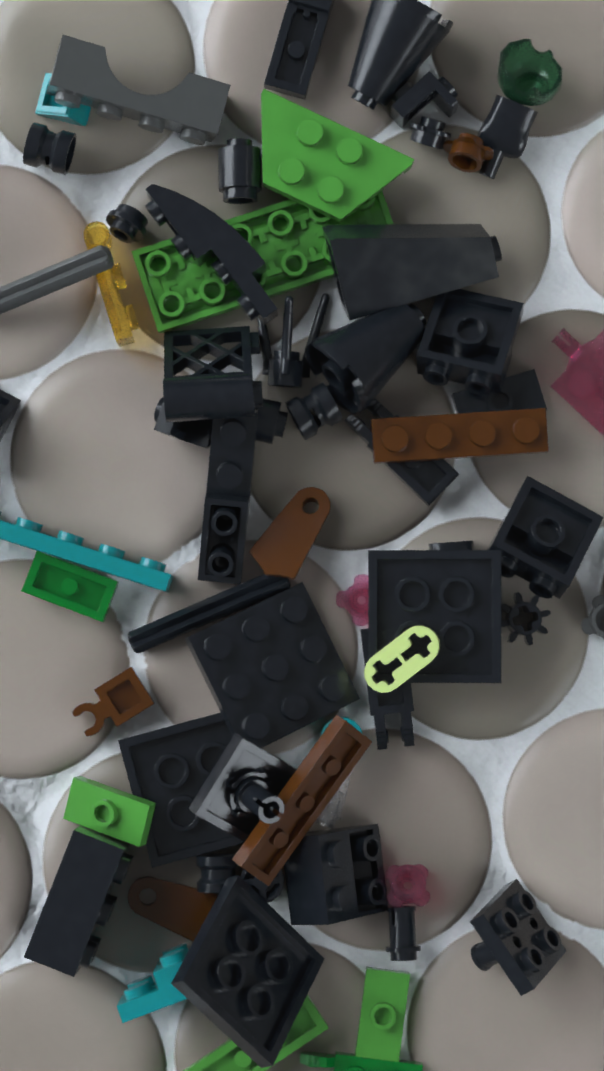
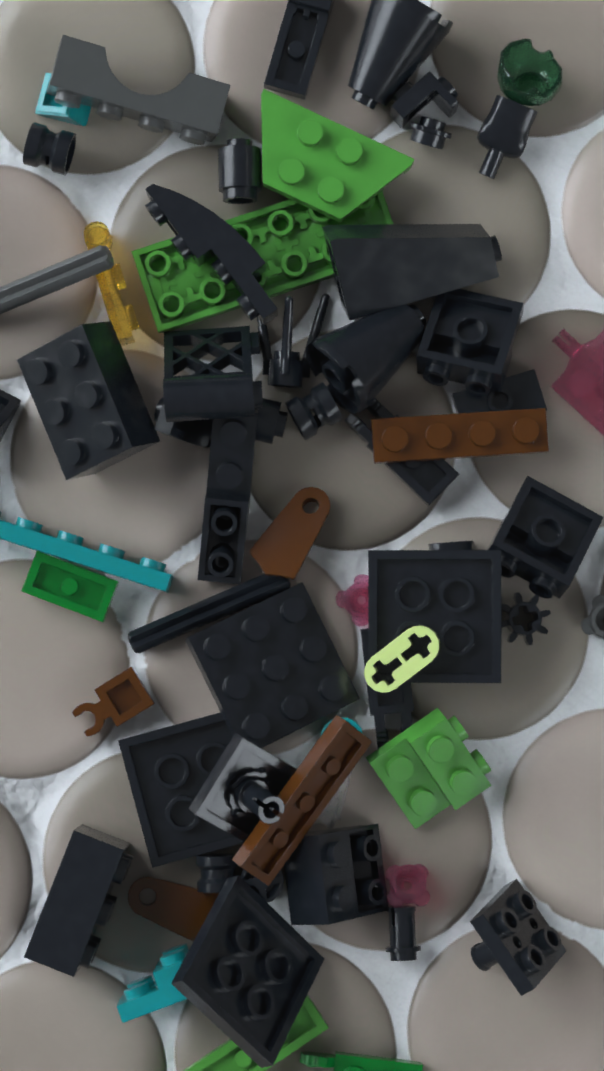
bright green plate [63,776,156,847] -> none
black plate [106,204,148,243] -> none
bright green plate [355,967,410,1062] -> none
reddish brown plate [443,133,494,173] -> none
none -> black brick [17,321,160,480]
none -> bright green plate [366,708,492,829]

